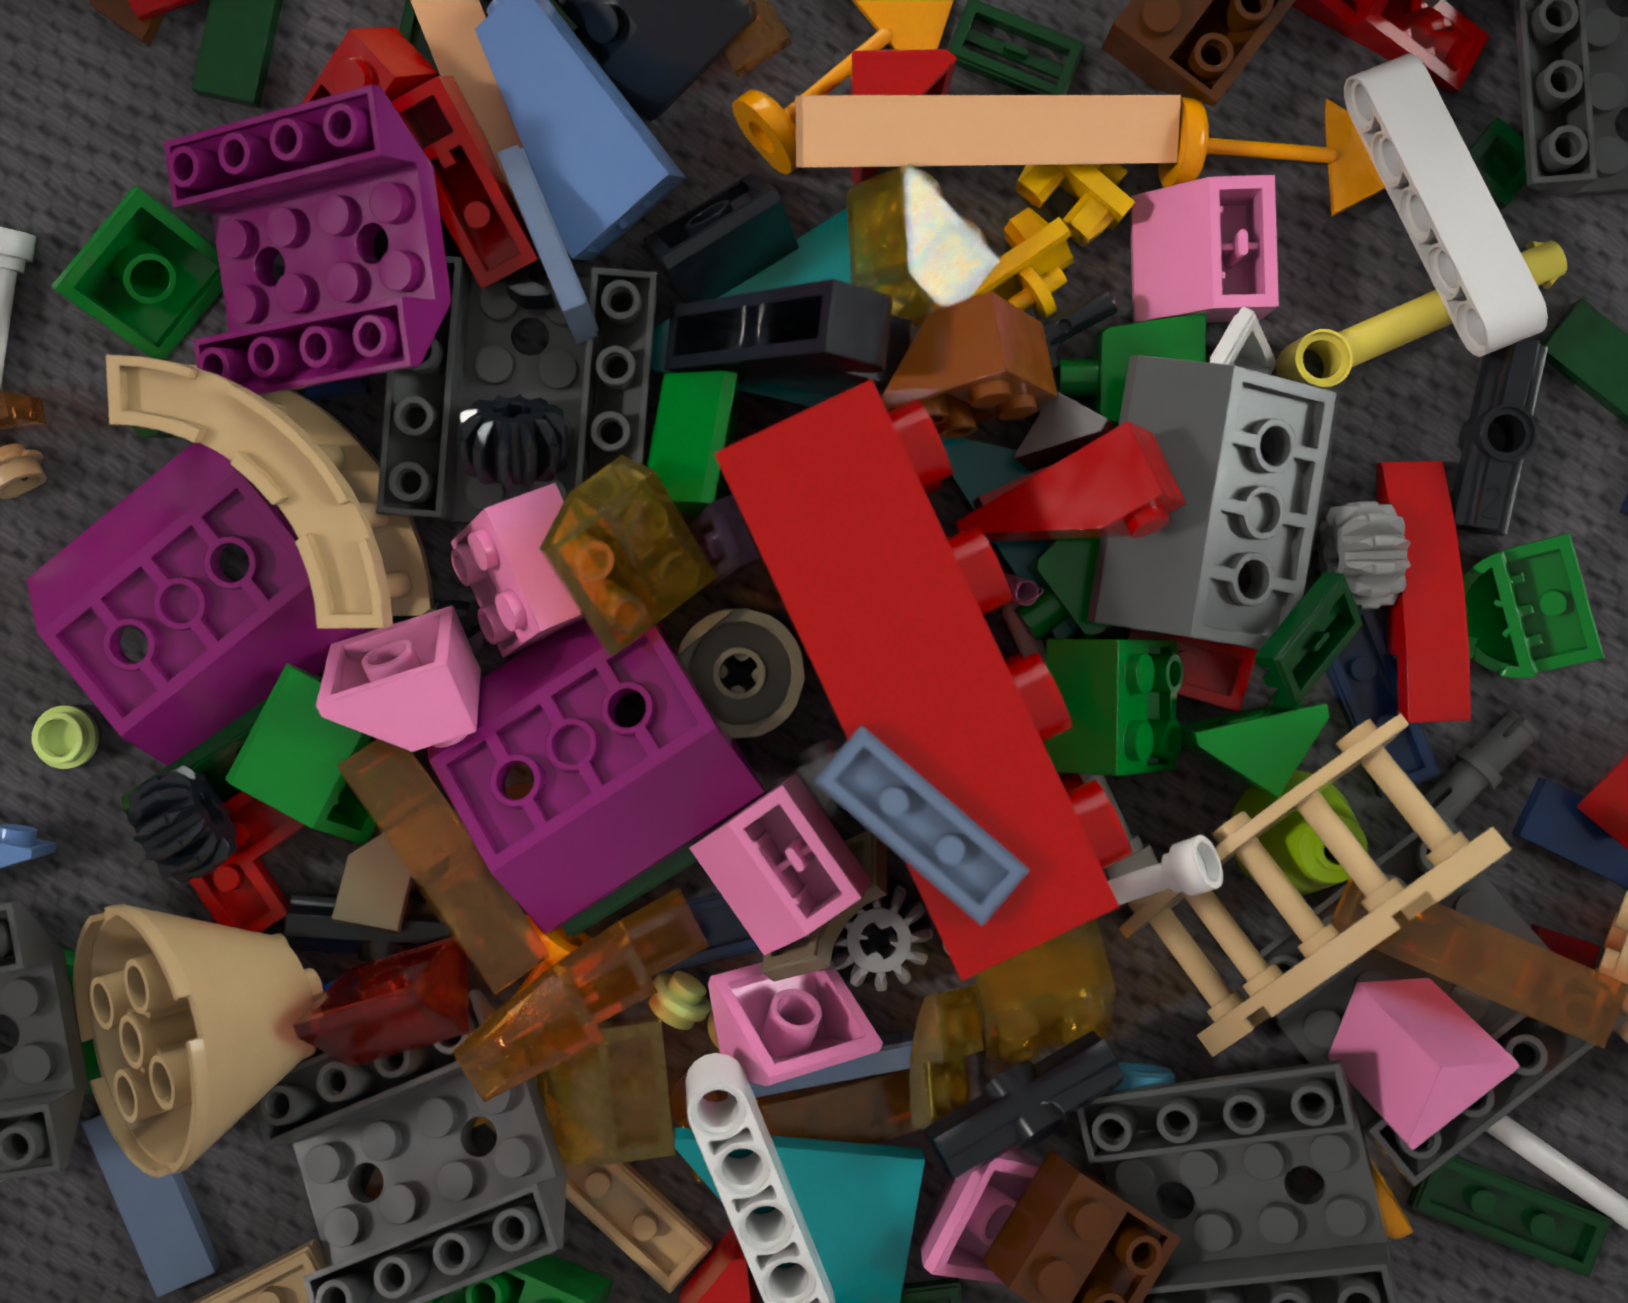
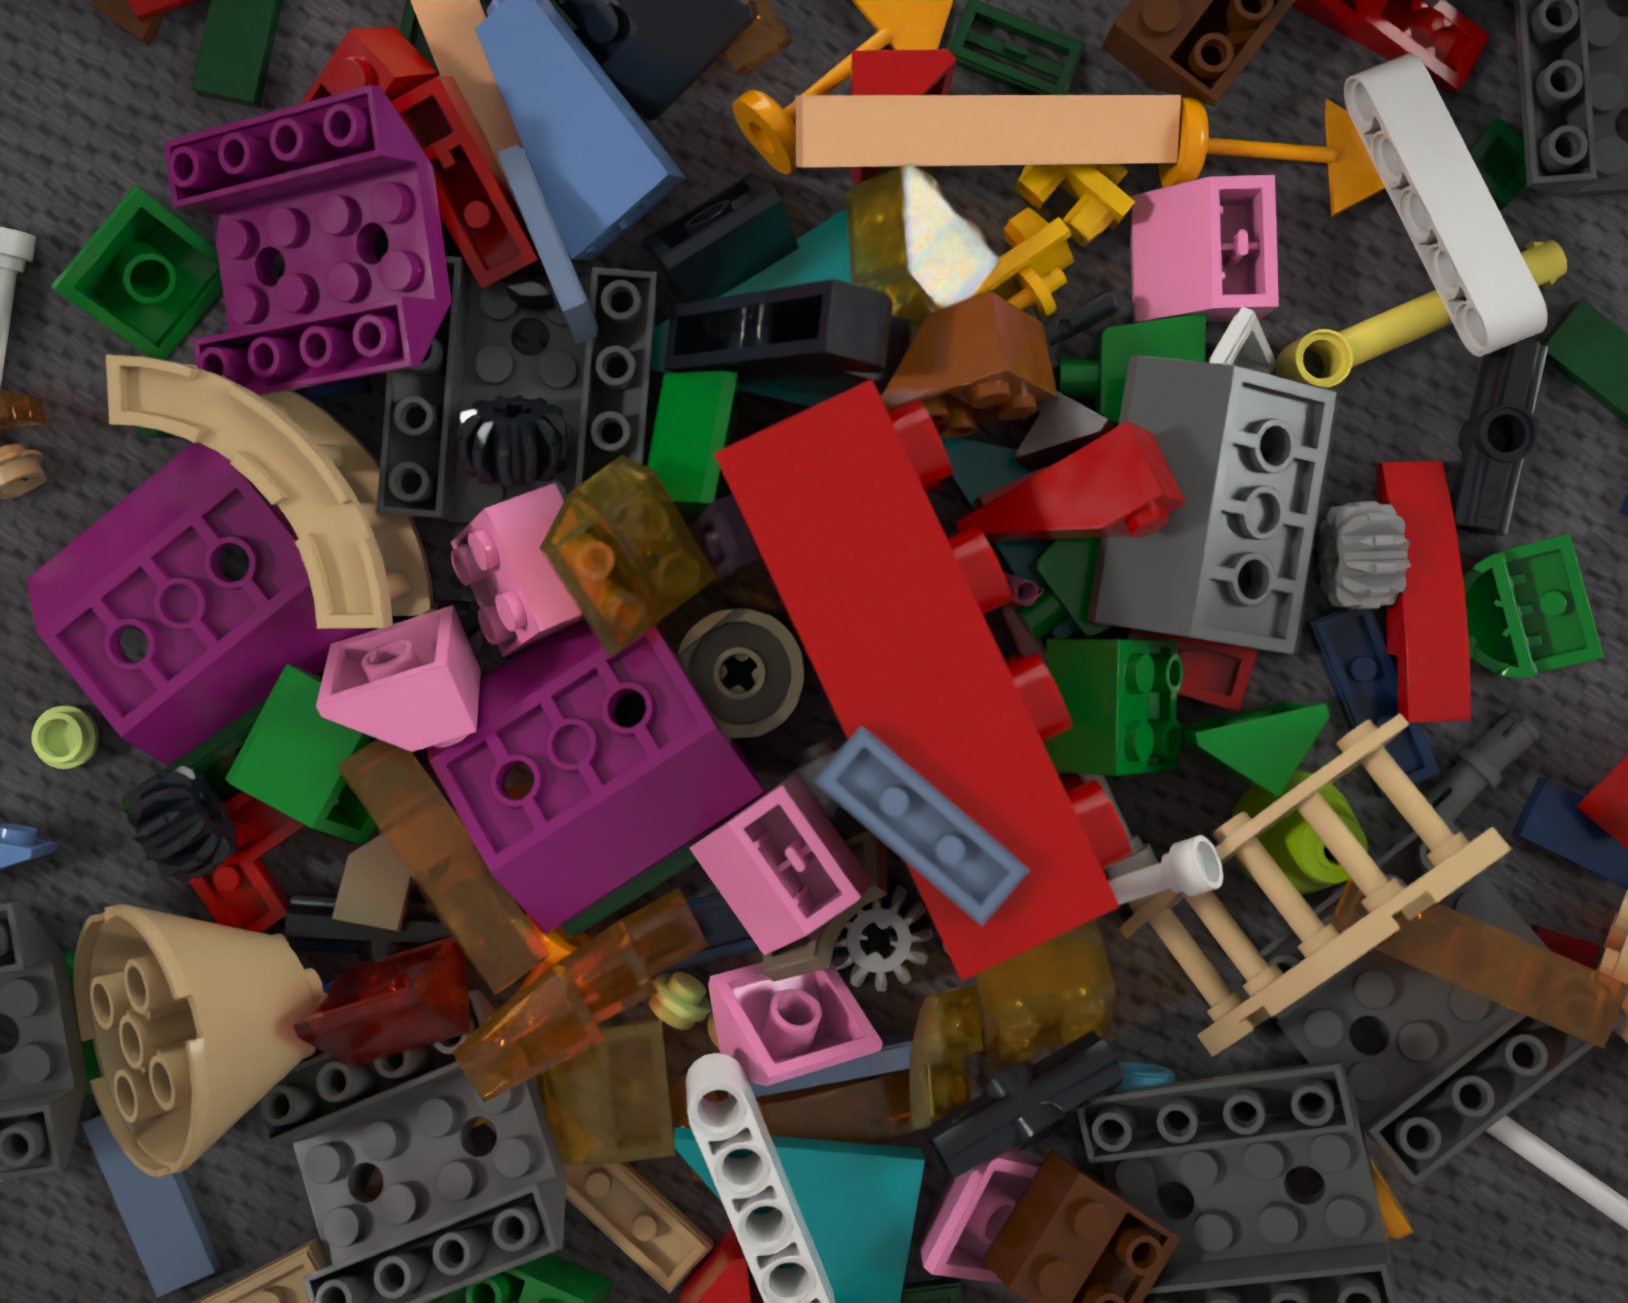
dark green tile [1254,572,1363,710] -> none
bright pink slope [1327,978,1520,1151] -> none
dark green tile [1406,1155,1612,1278] -> none

